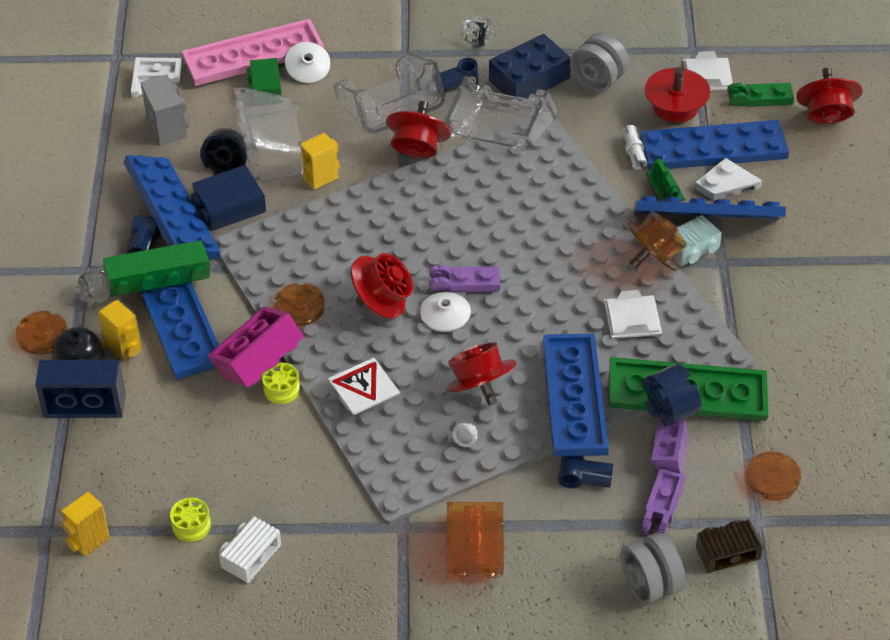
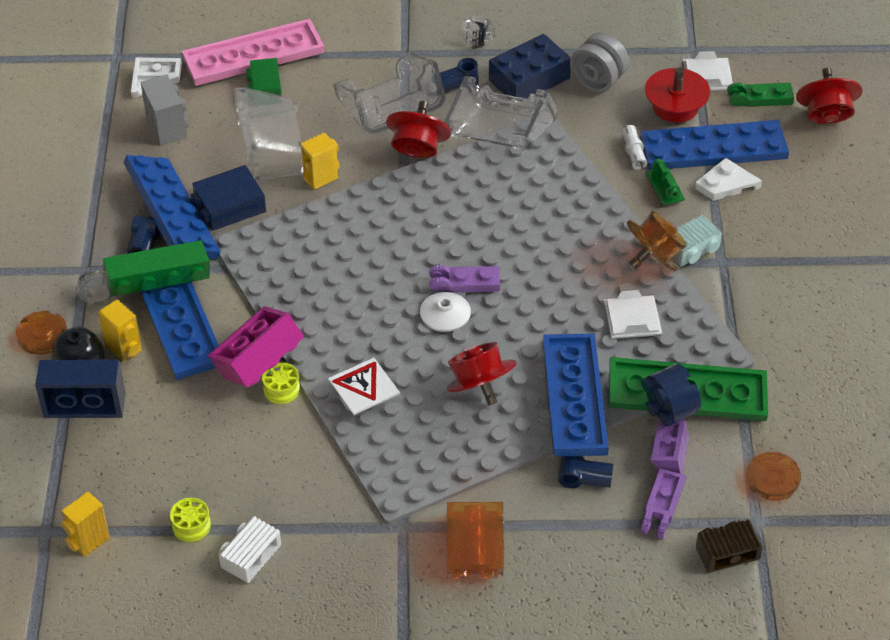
black cylinder [200,128,249,175] -> none
clear orange tile [274,283,325,326] -> none
white dish [285,42,330,84] -> none
red piece [350,253,413,319] -> none
white piece [452,423,478,448] -> none
light grey wheel [620,532,686,605] -> none
blue plate [634,196,786,220] -> none

